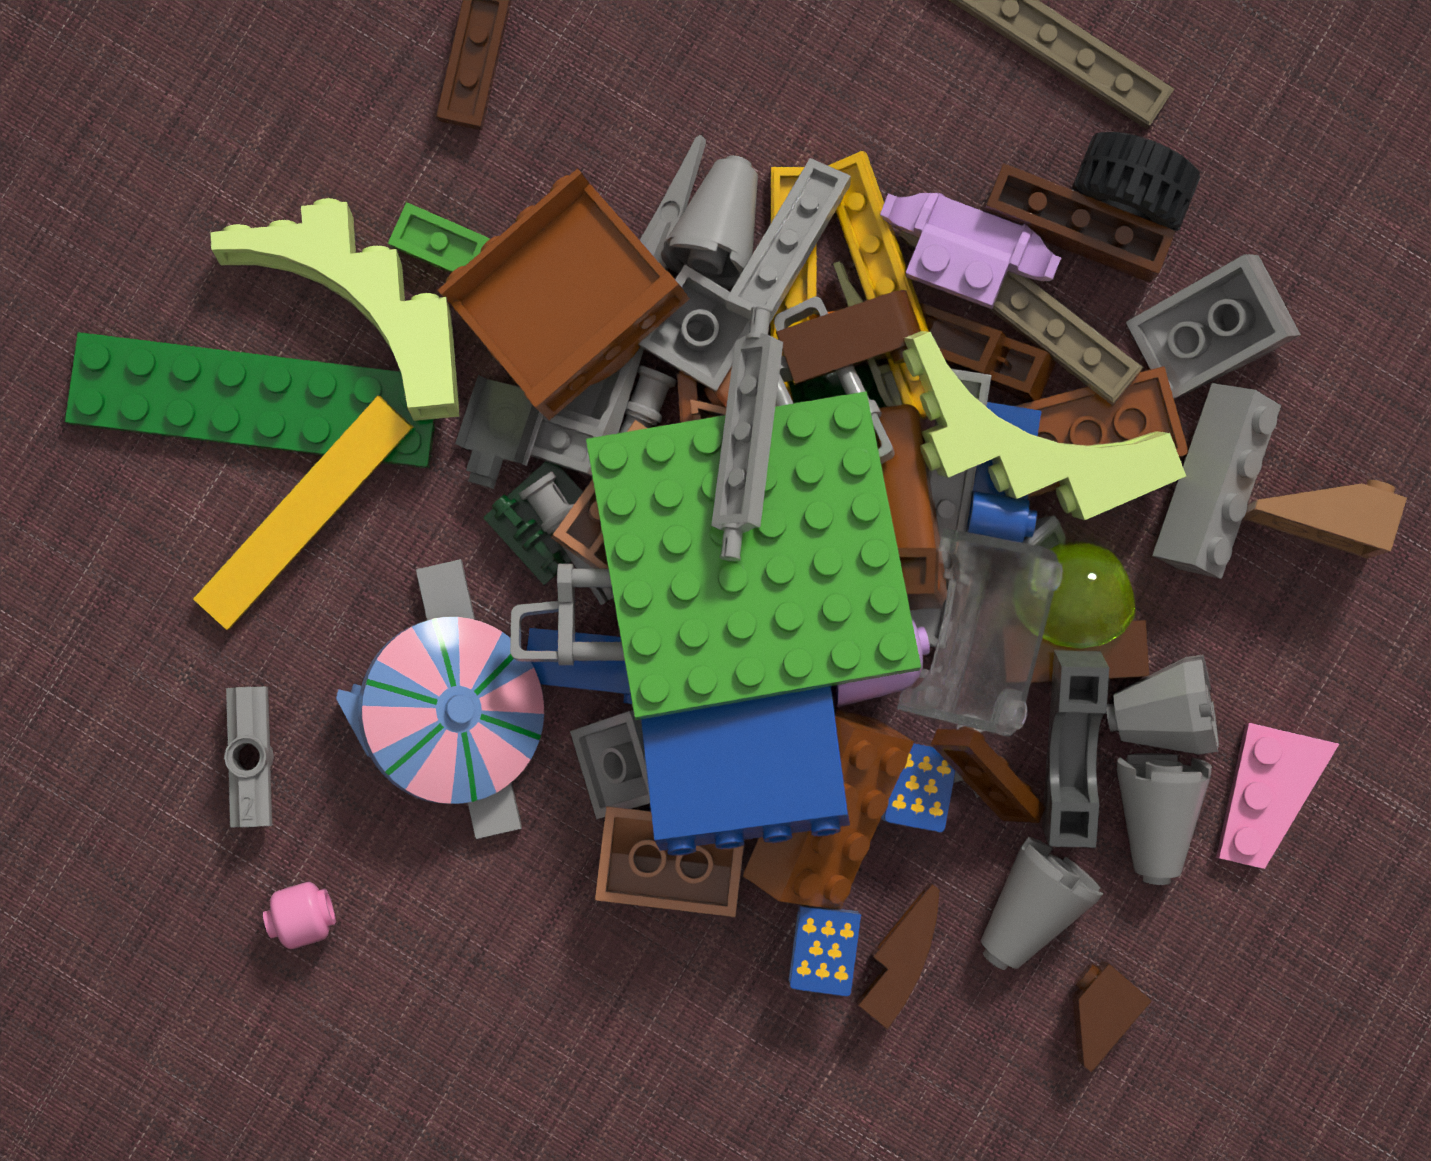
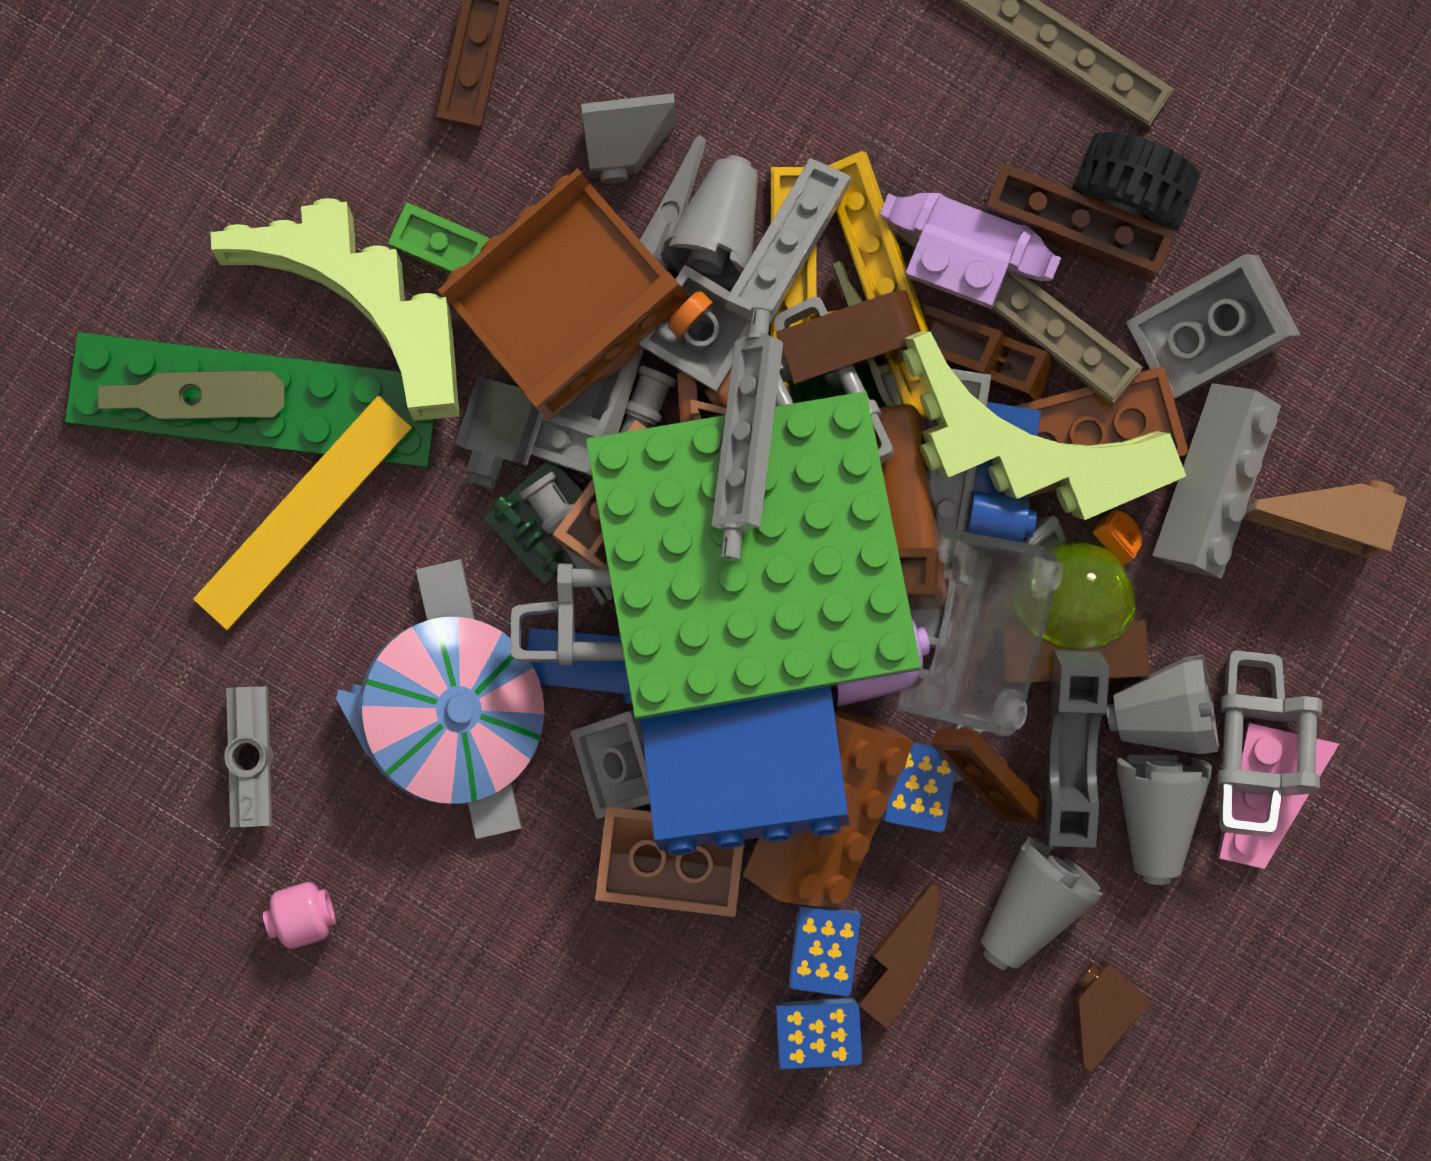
none -> olive piece [98,371,284,420]
none -> light grey slope [581,93,677,184]
none -> orange tile [668,291,713,339]
none -> blue piece [775,998,862,1069]
none -> orange tile [1093,510,1142,566]
none -> light grey bar [1217,651,1322,837]

